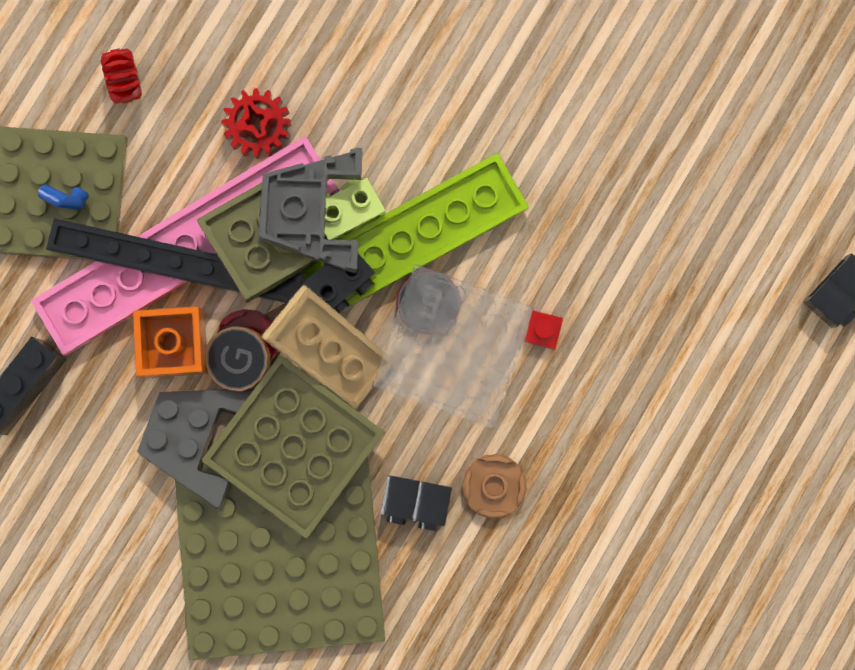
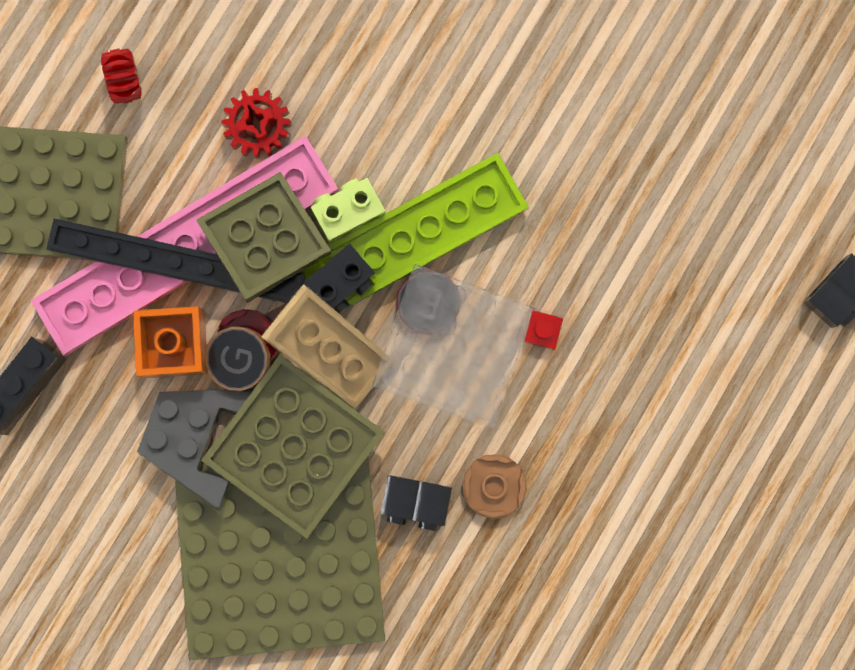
blue arm [38,184,89,210] -> none
dark grey wing [259,148,363,273] -> none

